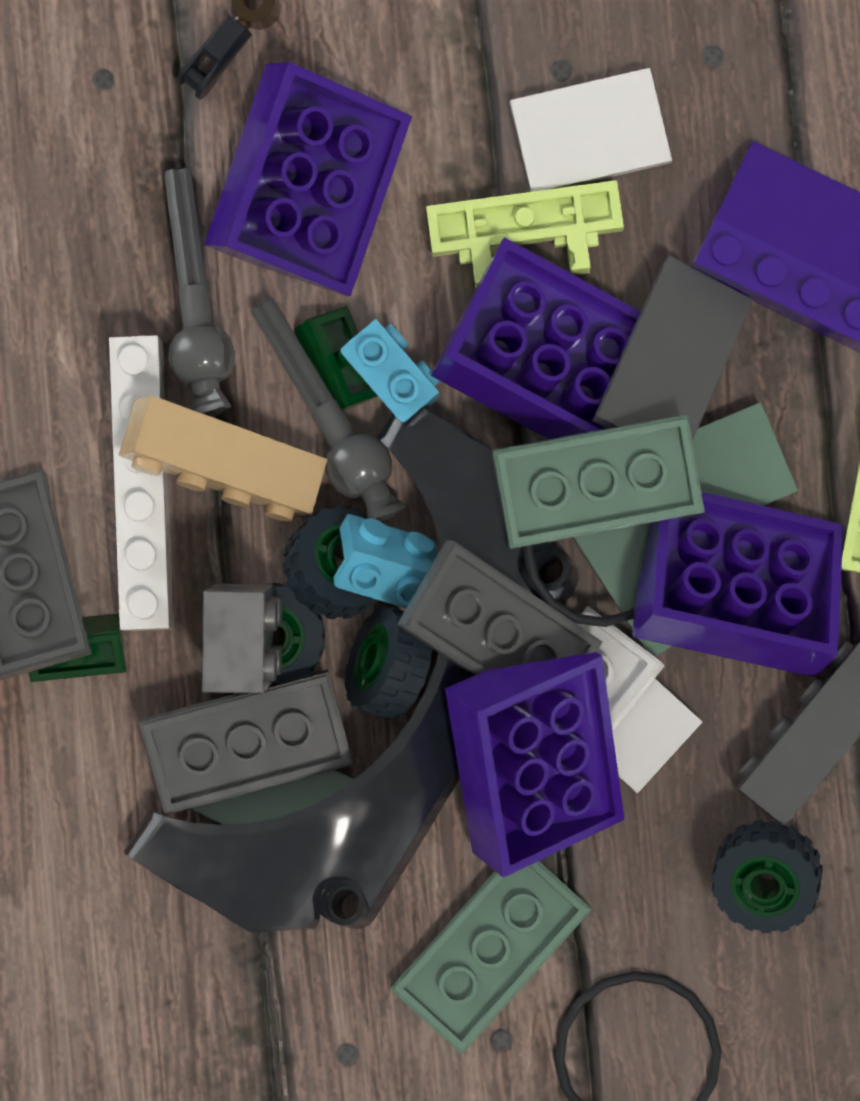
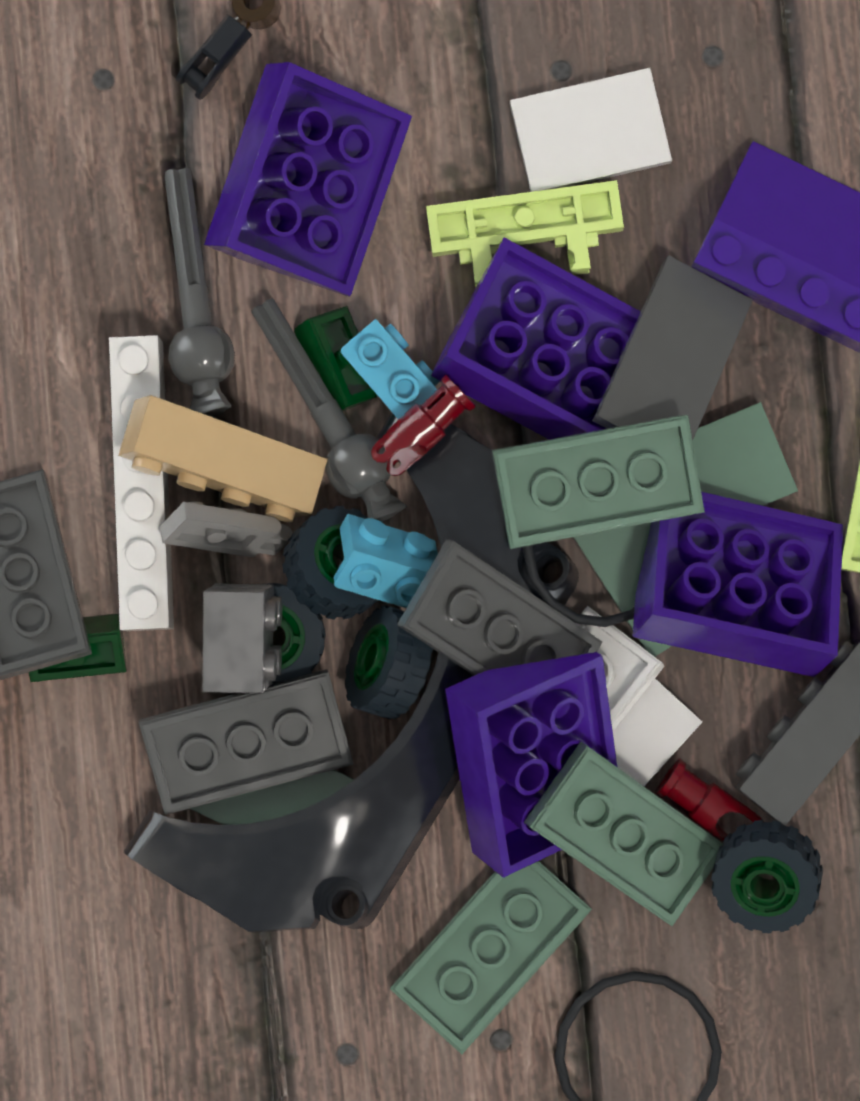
none -> light grey hinge [160,501,293,557]
none -> dark red piece [371,375,476,476]
none -> sand green tile [524,742,723,926]
none -> dark red piece [655,758,764,842]

